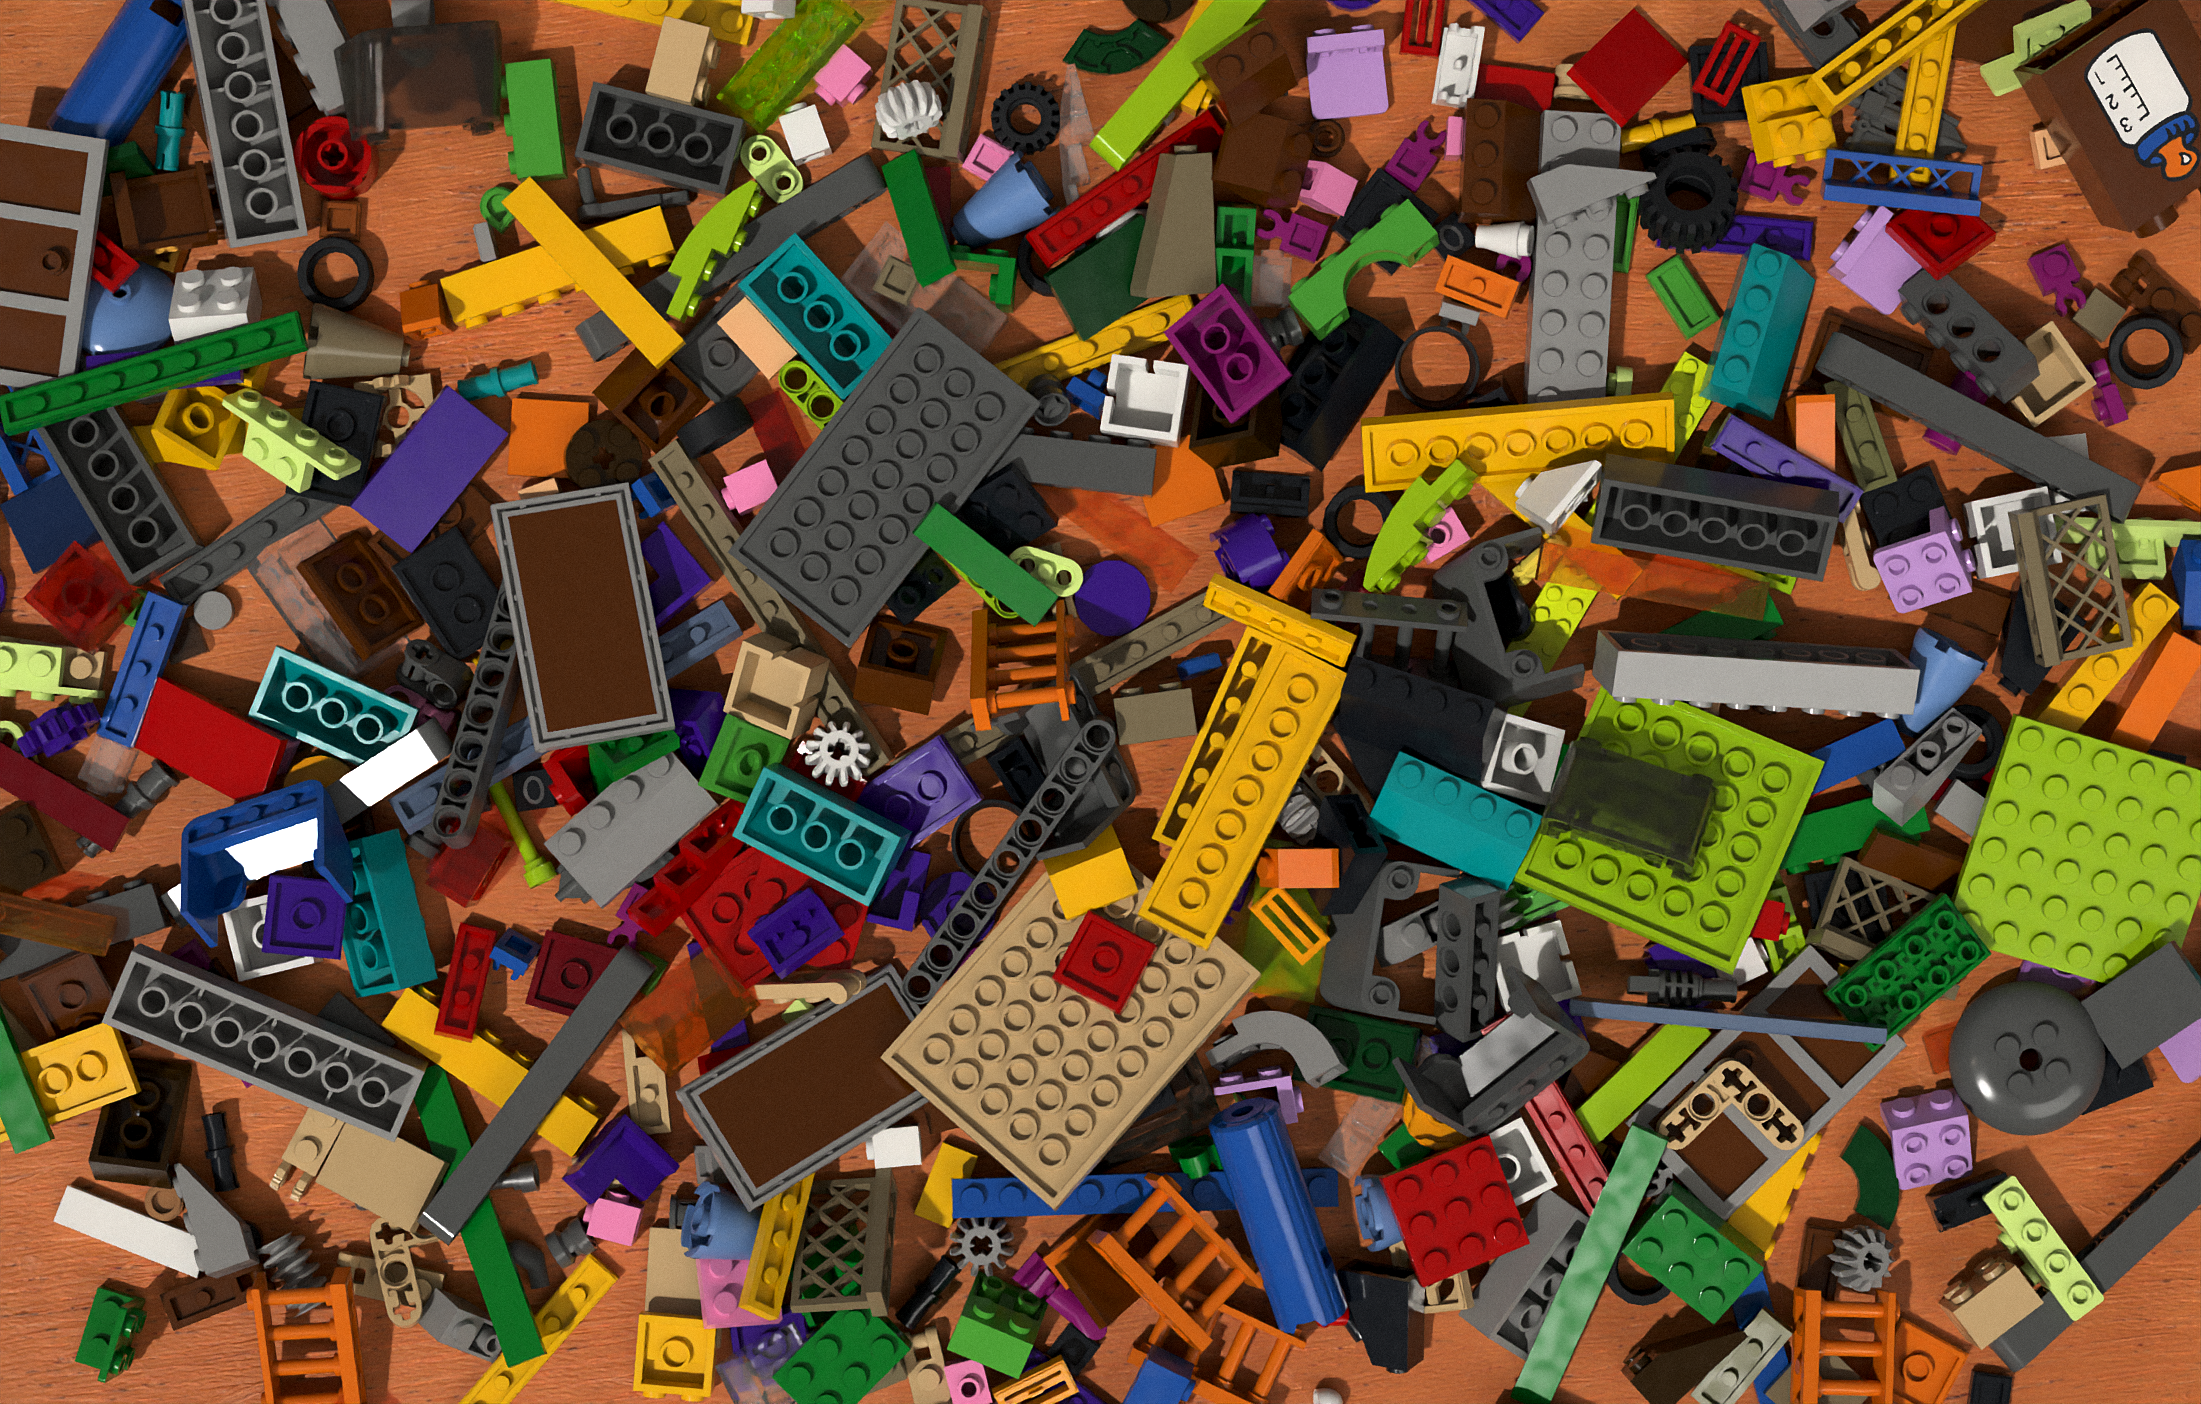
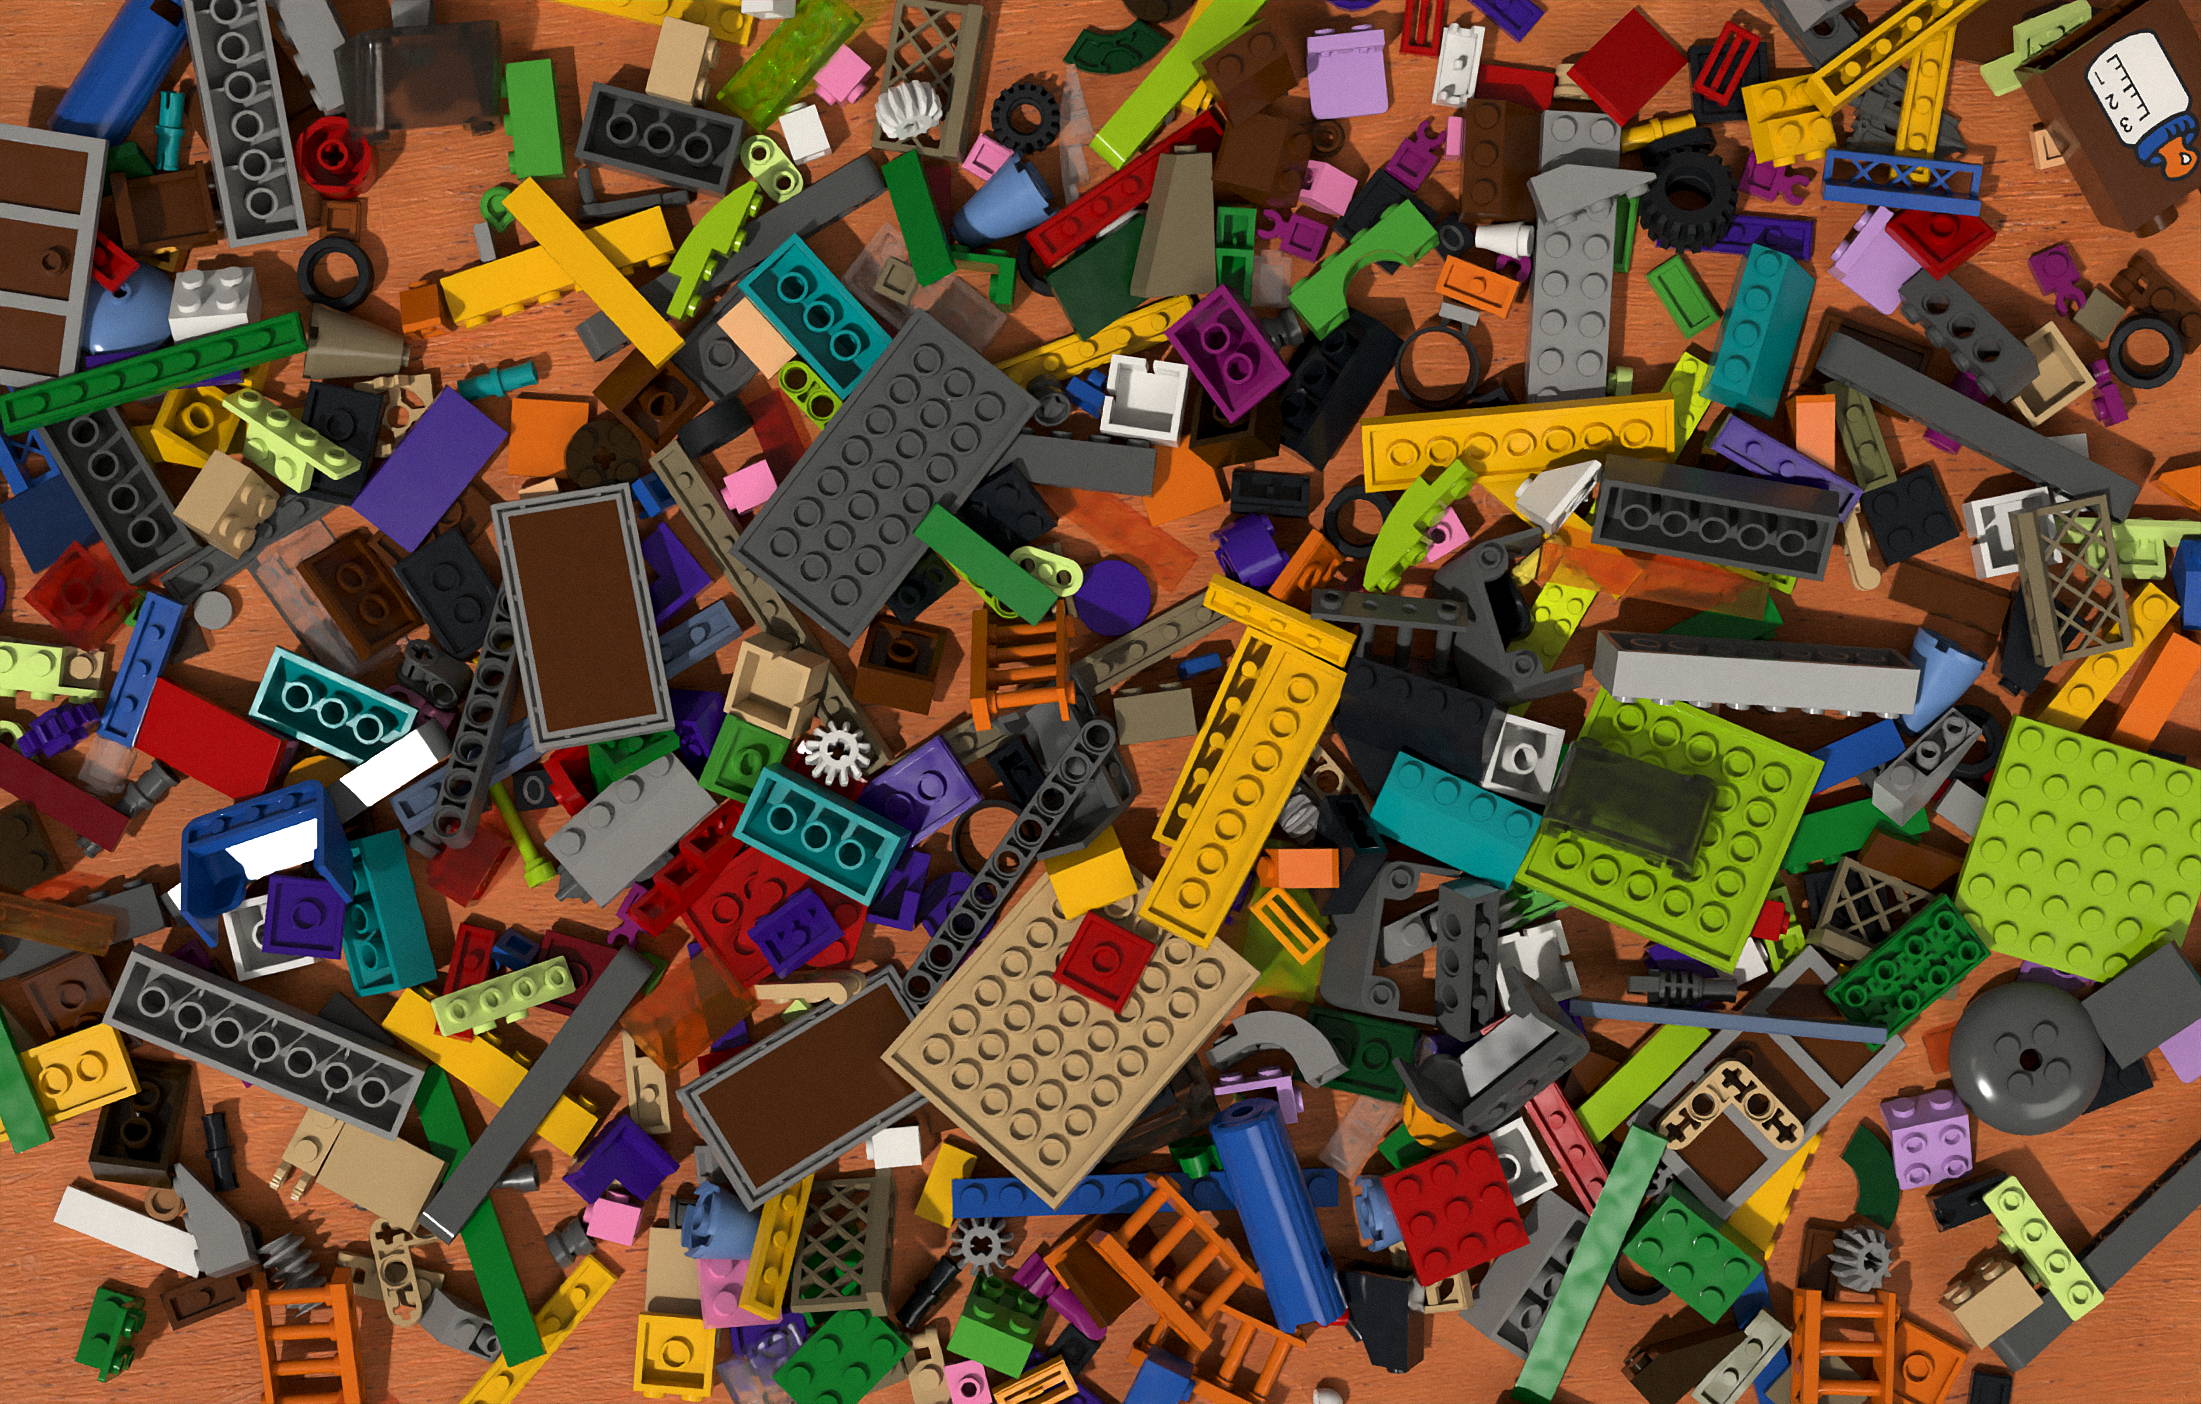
dark grey arm [508,1239,550,1289] -> none
lavender bracket [1873,506,1976,613] -> none
none -> tan piece [173,449,280,560]
none -> yellowish green bracket [431,956,576,1037]

